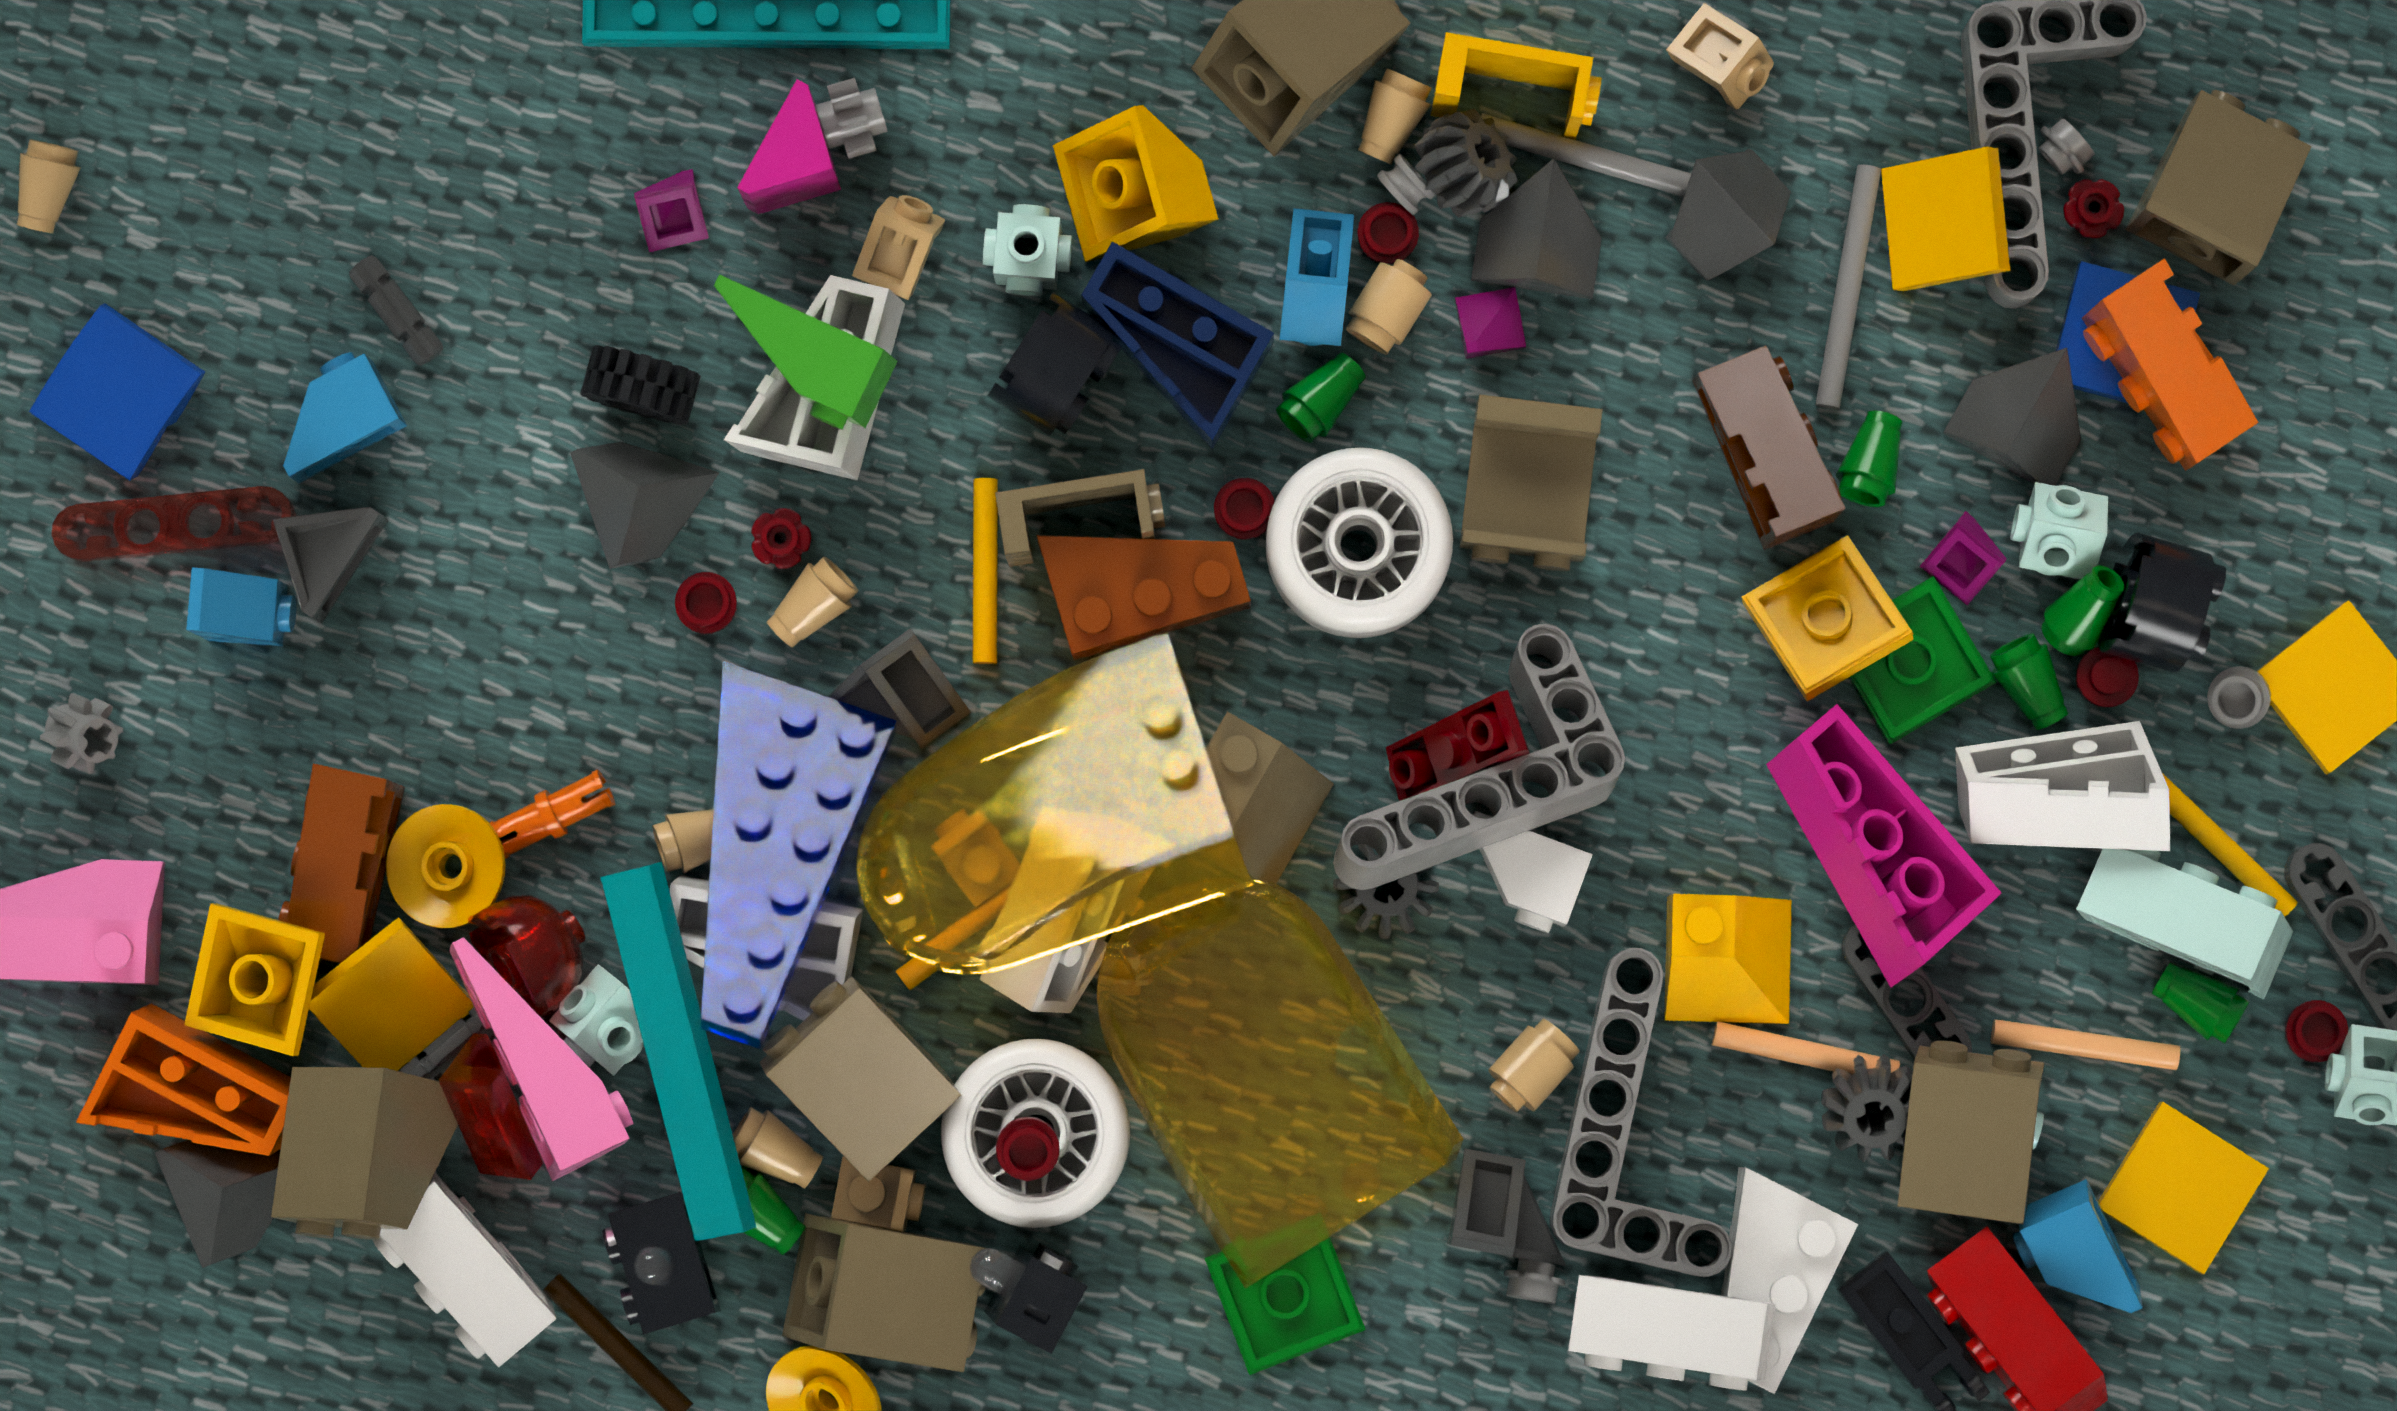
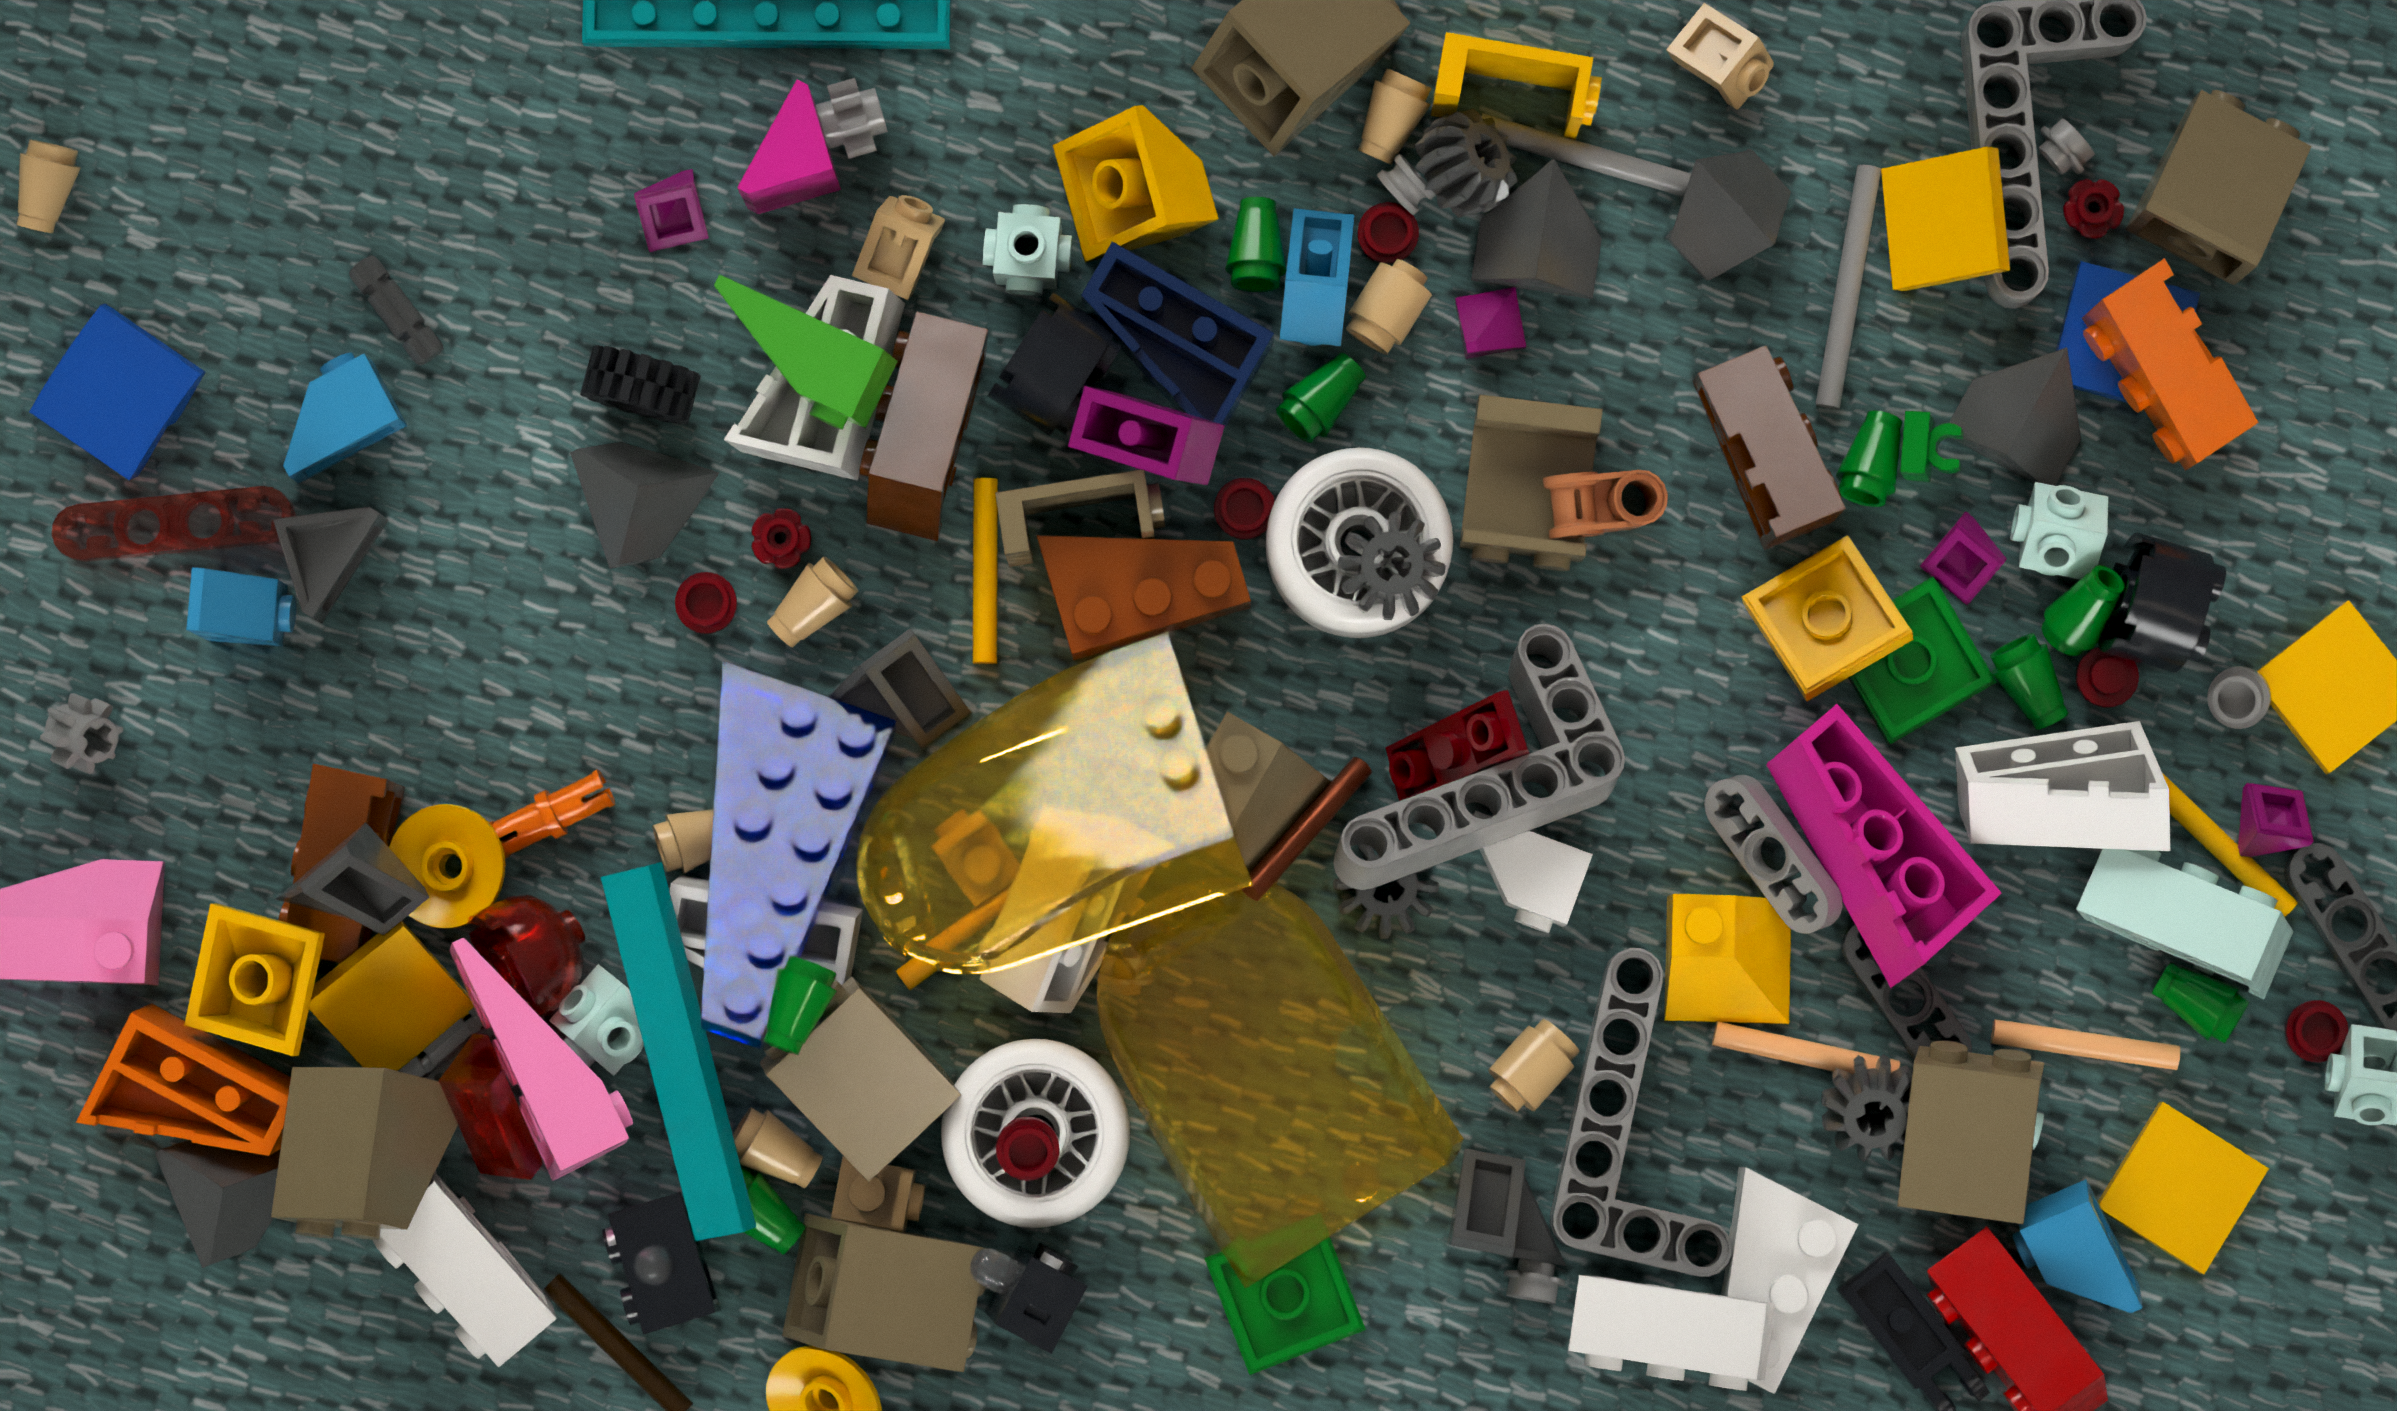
none -> dark grey slope [275,822,429,936]
none -> green cone [763,956,837,1055]
none -> wedge [859,311,988,541]
none -> magenta brick [1068,386,1225,485]
none -> green cone [1225,197,1287,292]
none -> copper bar [1240,757,1372,901]
none -> dark grey gear [1338,512,1446,620]
none -> nougat piece [1543,470,1668,540]
none -> light grey beam [1704,775,1842,934]
none -> green tile [1900,411,1964,482]
none -> magenta slope [2238,783,2314,857]

